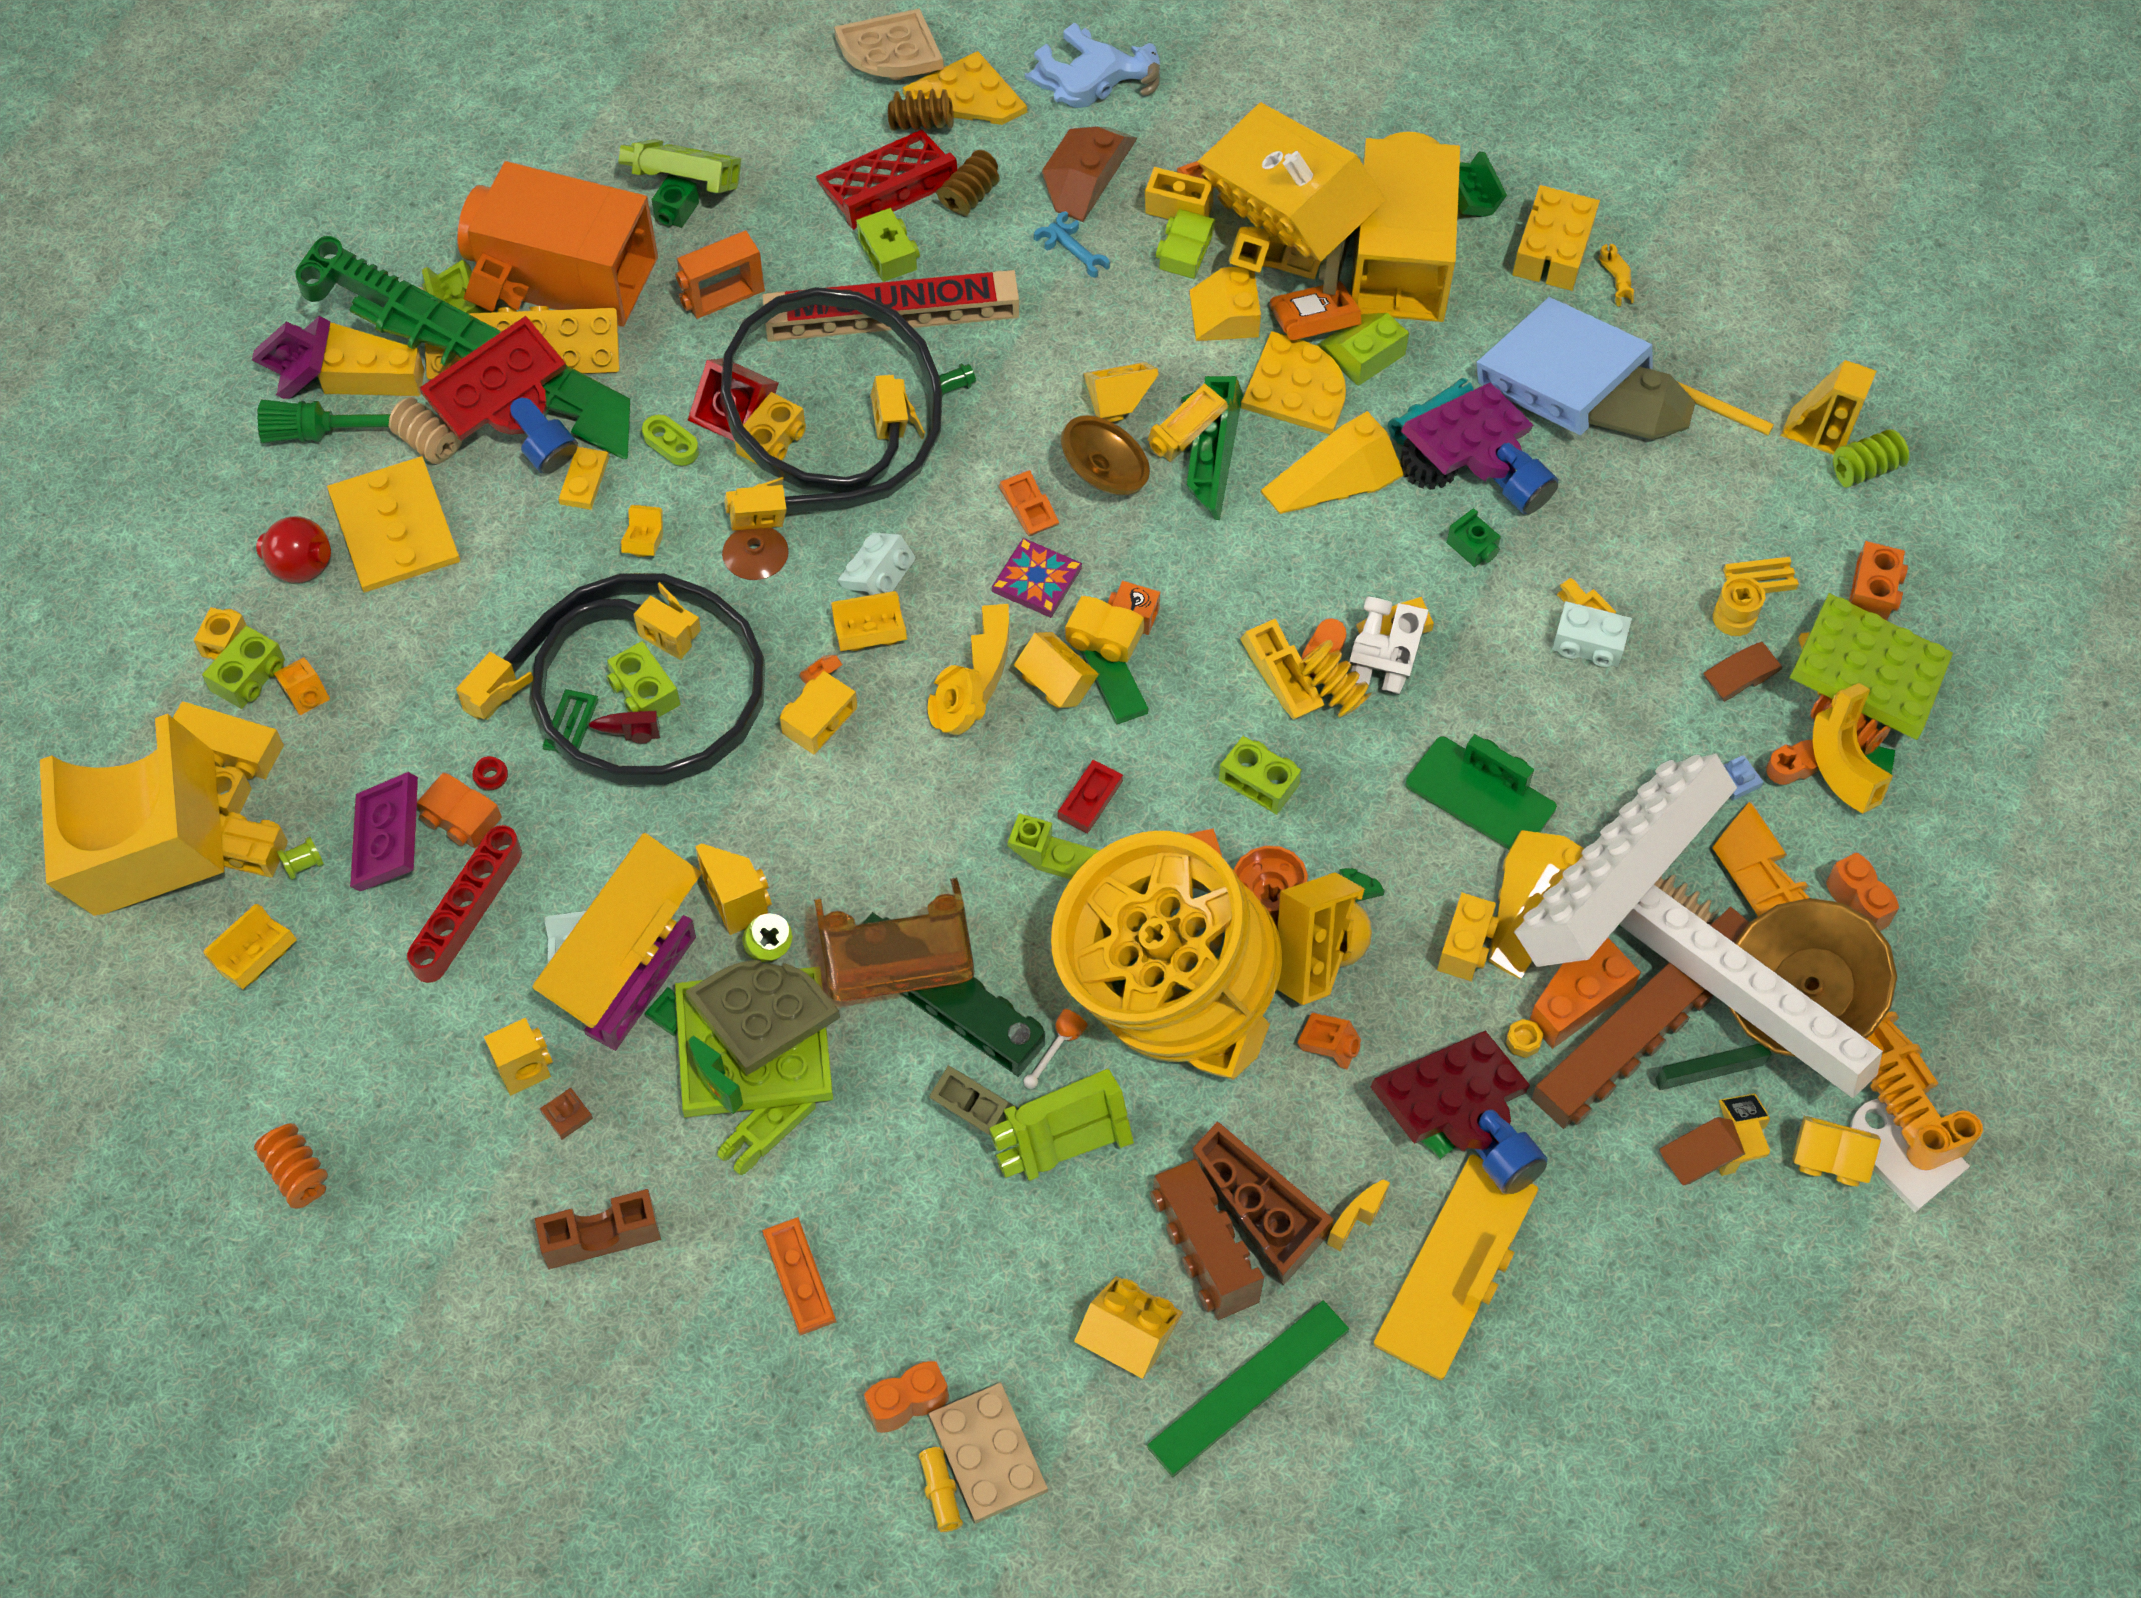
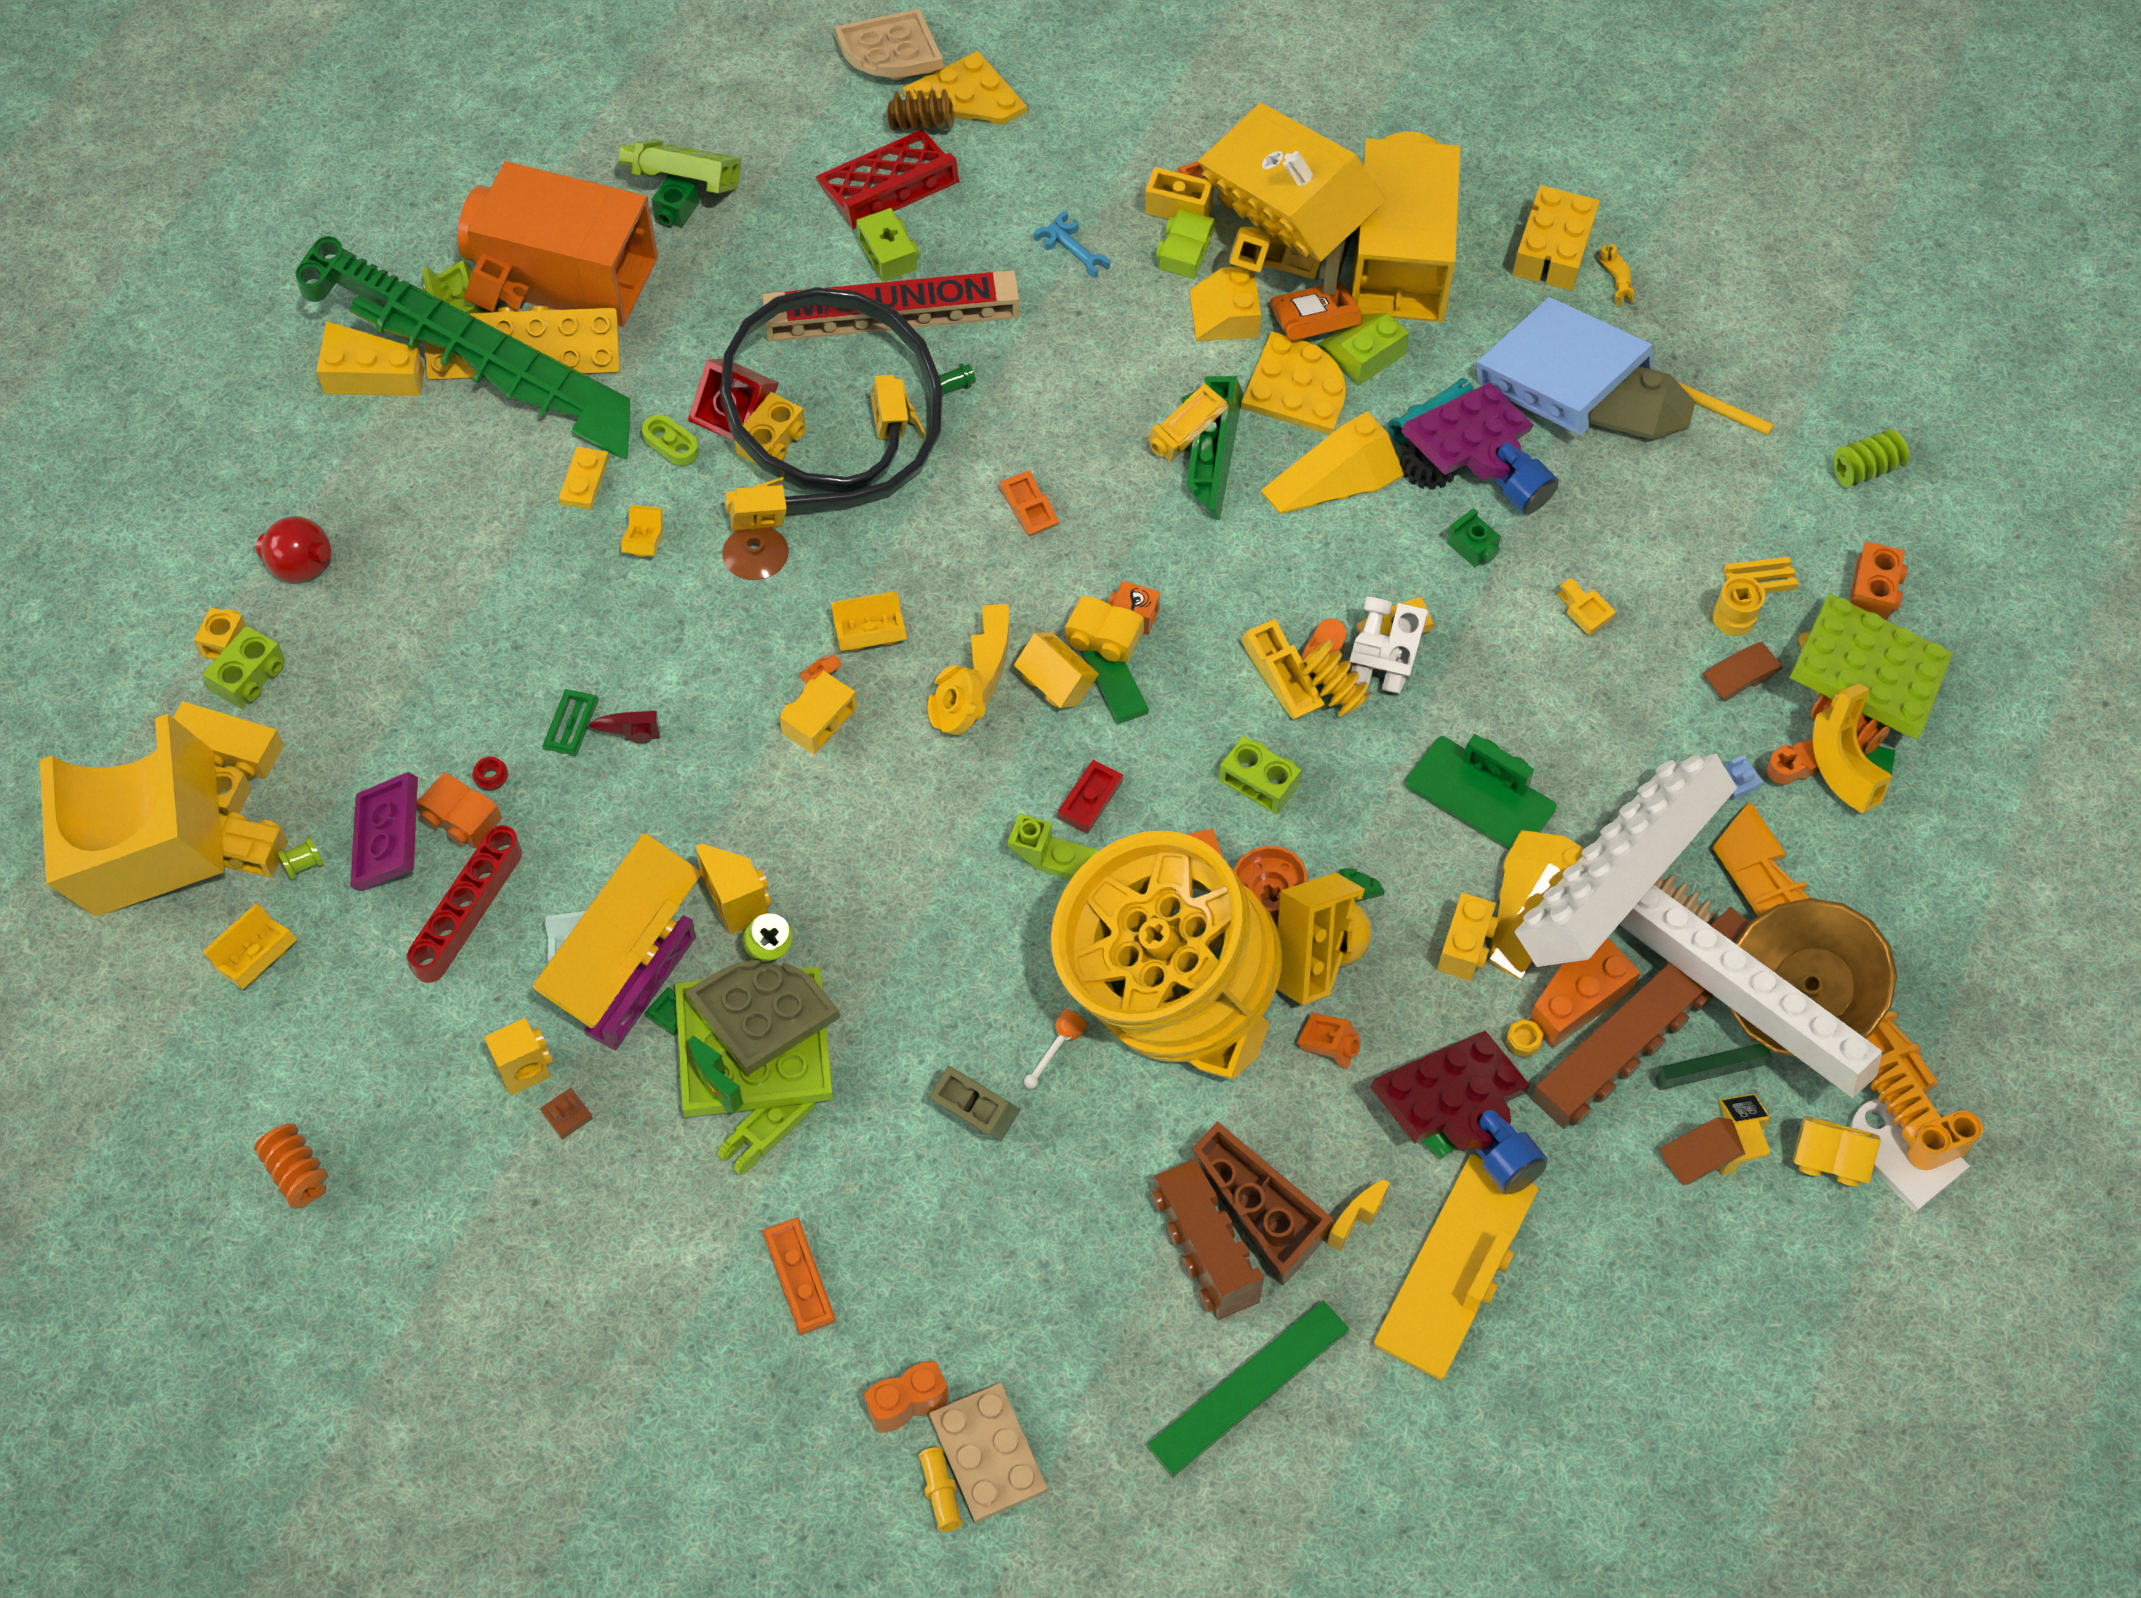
magenta bracket [252,316,331,399] -> none
green piece [257,399,391,443] -> none
light orange bracket [273,657,330,715] -> none
yellow plate [327,456,461,593] -> none
tan piece [389,397,462,464] -> none
red plate [419,316,578,474] -> none
black piece [456,573,766,785] -> none
dark orange arch [534,1189,661,1270] -> none
lime brick [606,641,681,718] -> none
orange window [675,230,765,319] -> none
clear orange windscreen [814,877,975,1001] -> none
light aqua bracket [837,532,915,595] -> none
dark green piece [845,912,1045,1077] -> none
pearl gold piece [936,149,1000,216] -> none
lime hips [989,1068,1134,1181] -> none
tile [992,538,1082,618] -> none
light blue animal [1025,23,1160,108] -> none
dark orange wedge [1042,126,1137,222] -> none
pearl gold dish [1061,415,1150,495] -> none
yellow slope [1074,1276,1183,1379] -> none
yellow slope [1084,362,1159,422] -> none
green bracket [1458,151,1507,217] -> none
light aqua bracket [1552,601,1632,667] -> none
yellow wedge [1780,360,1877,455] -> none
orange brick [1826,852,1899,931] -> none

